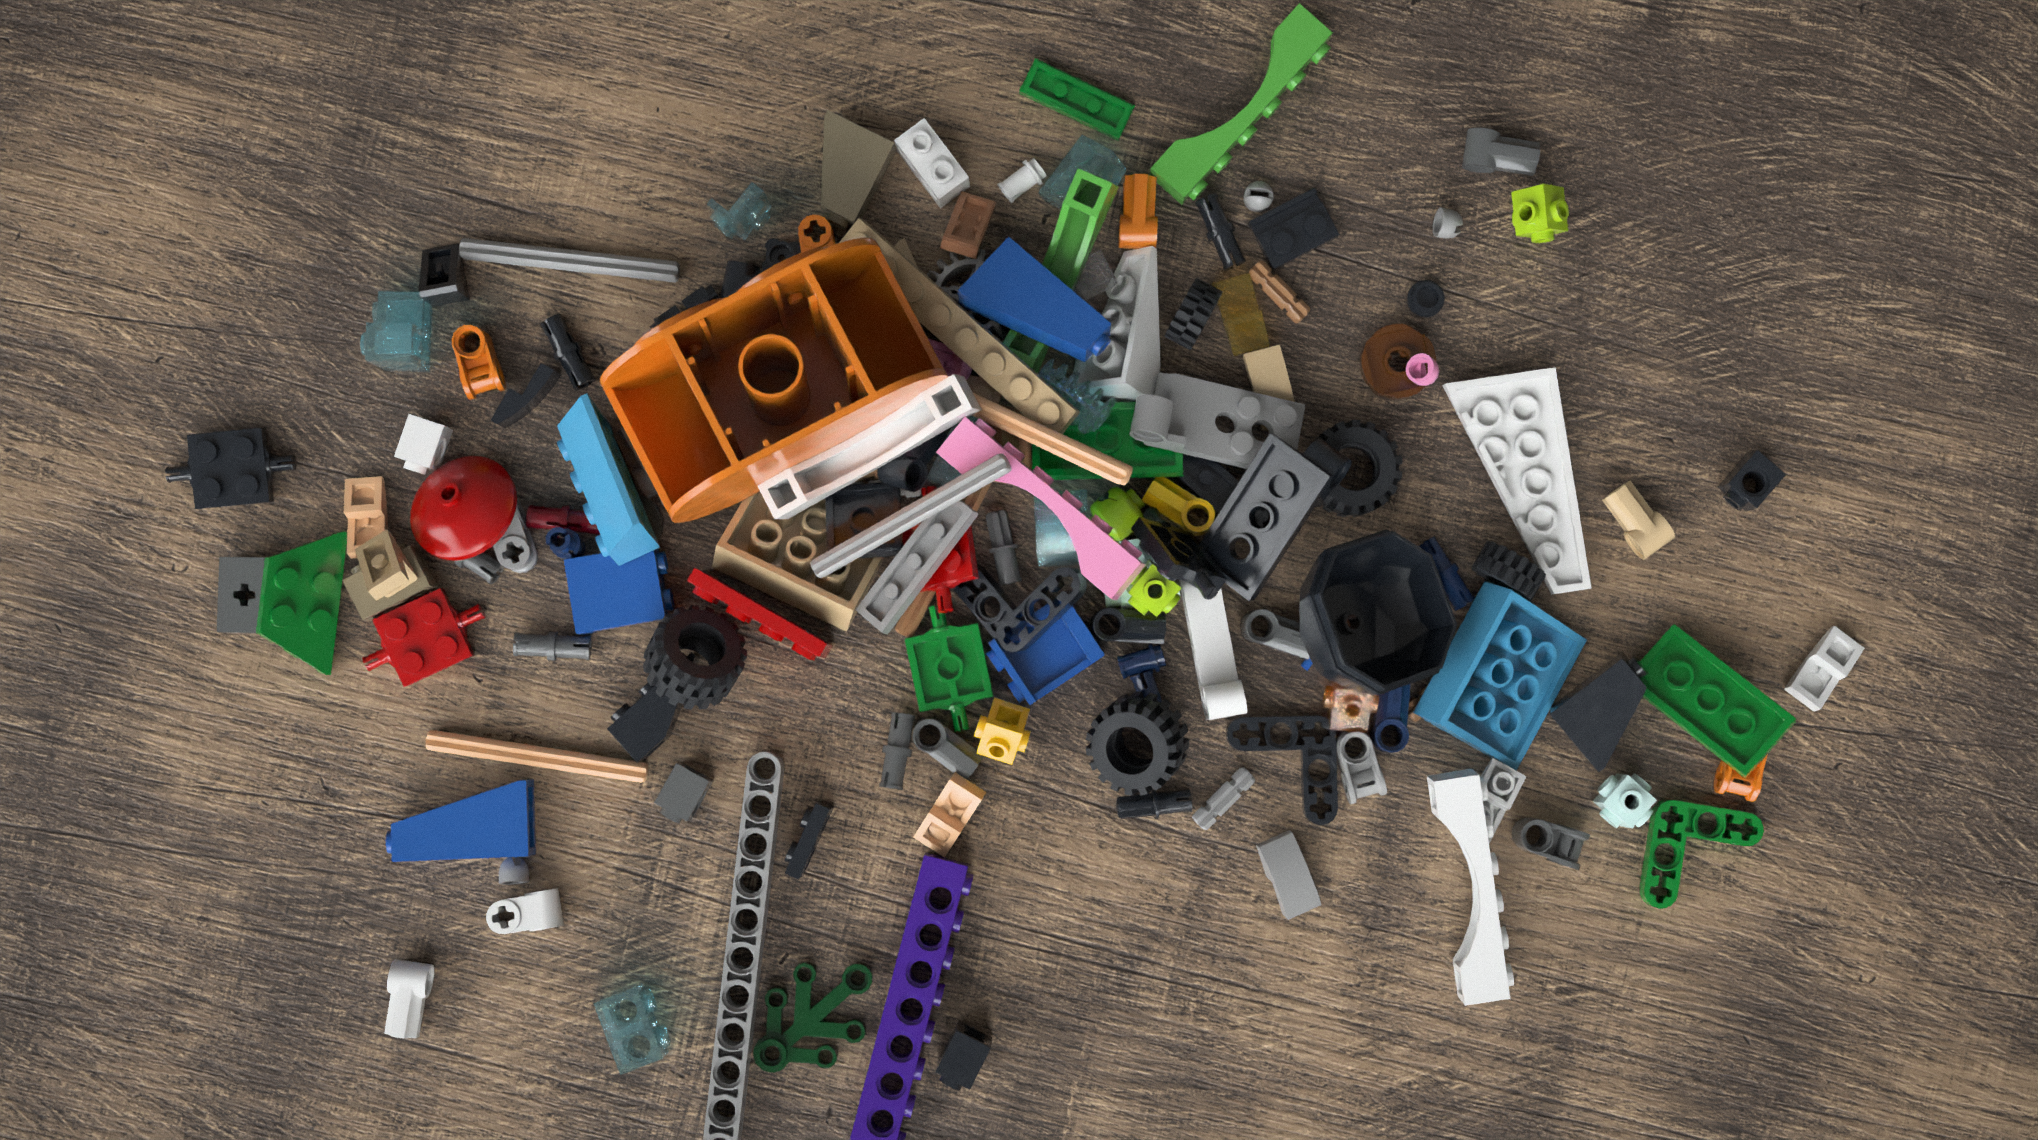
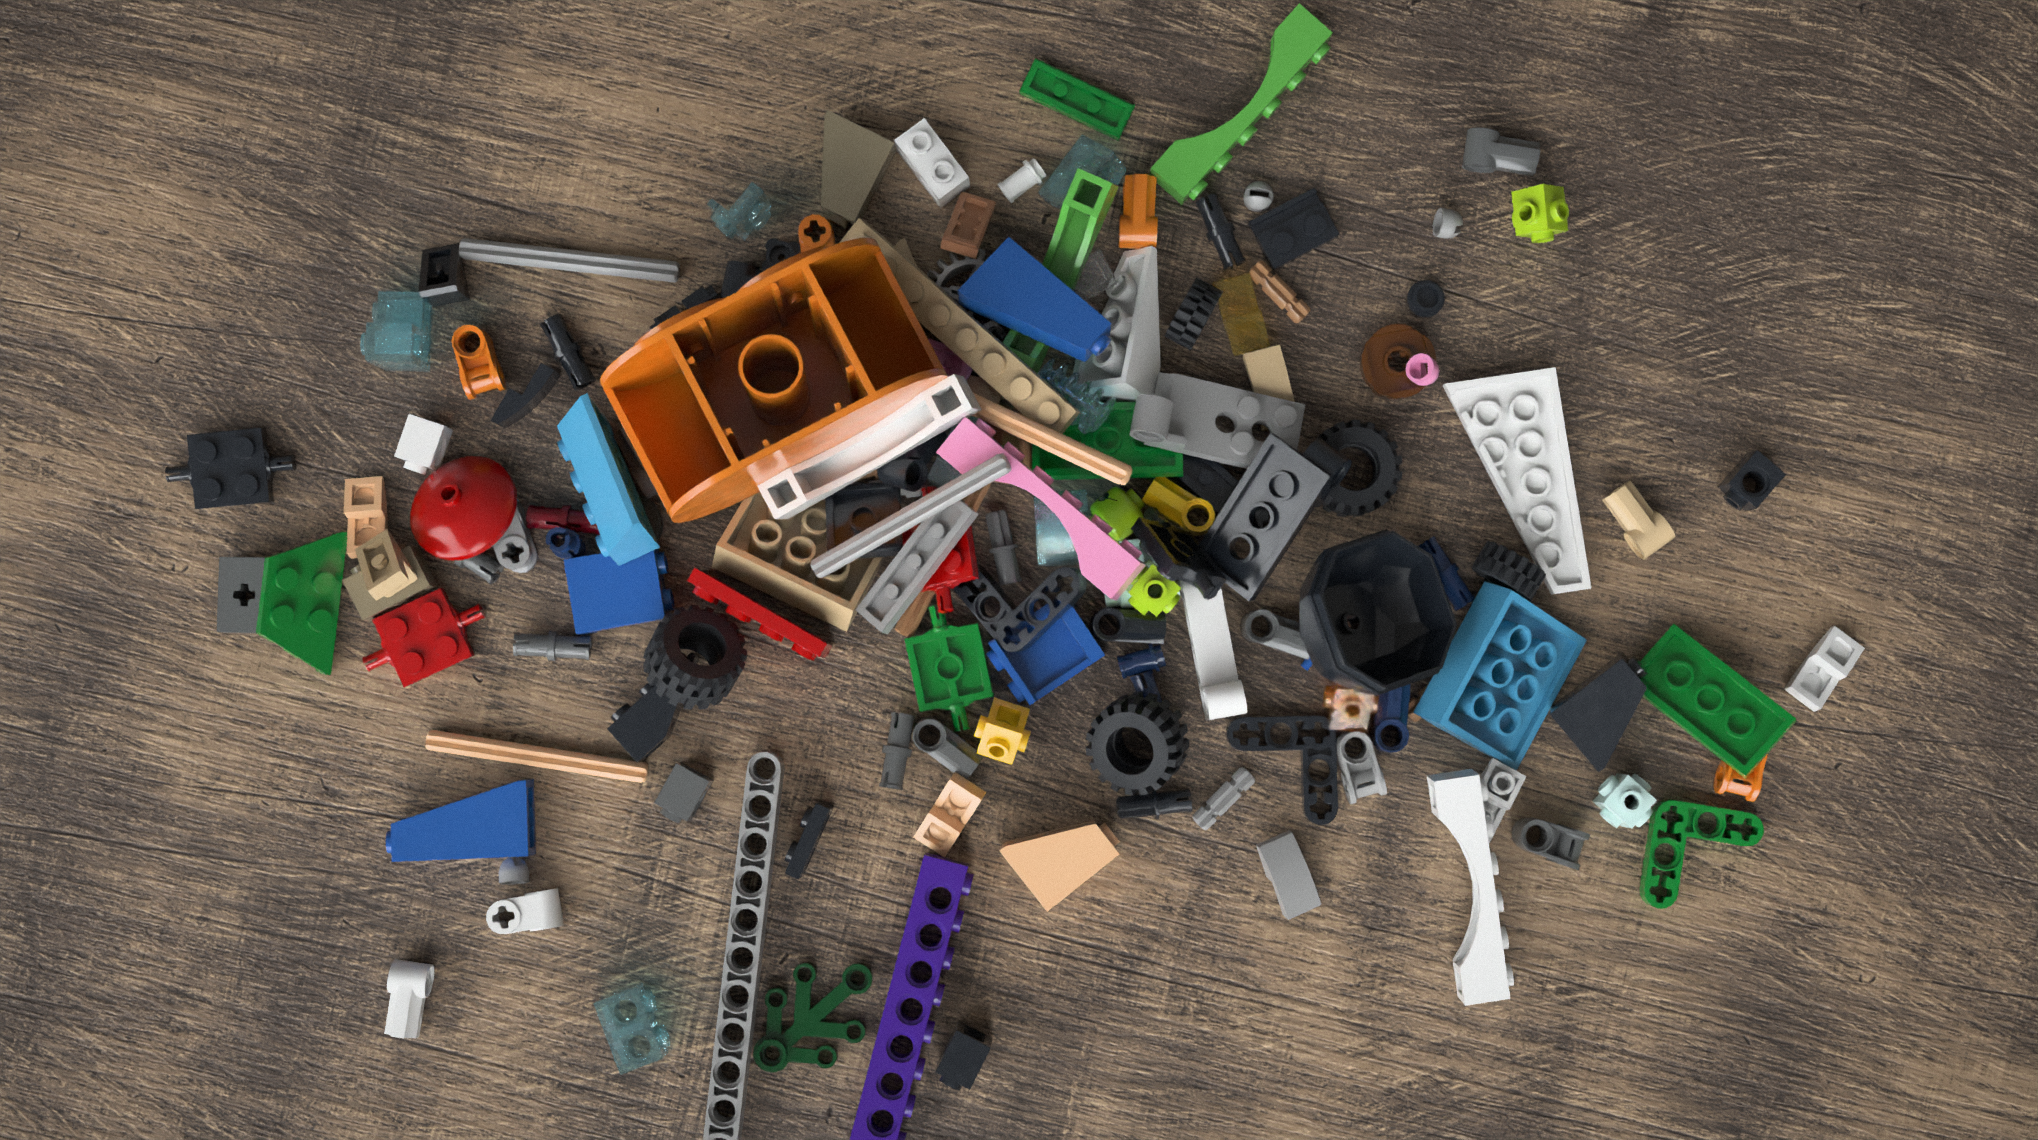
none -> light nougat slope [999,820,1120,912]

